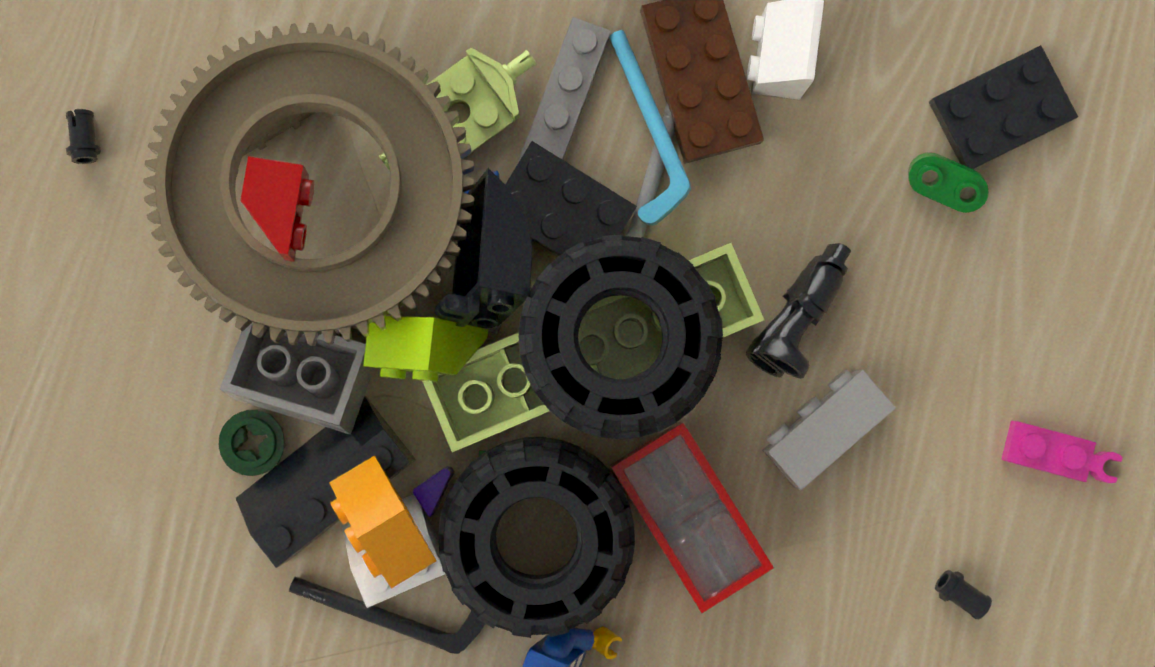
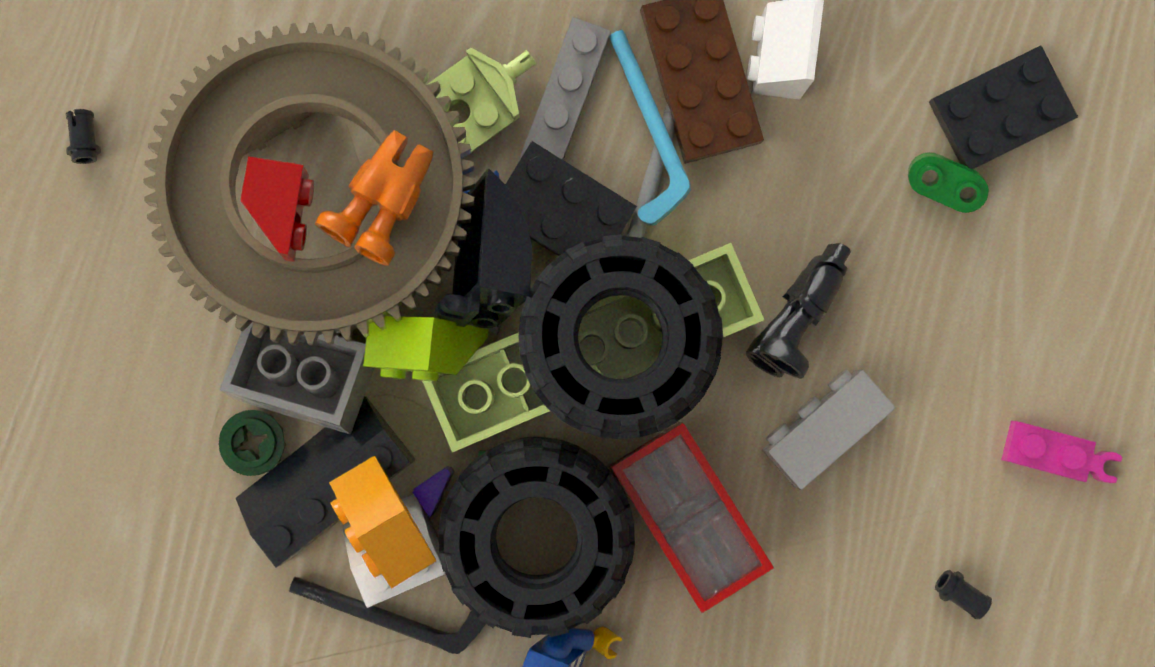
none -> orange piece [315,130,433,266]

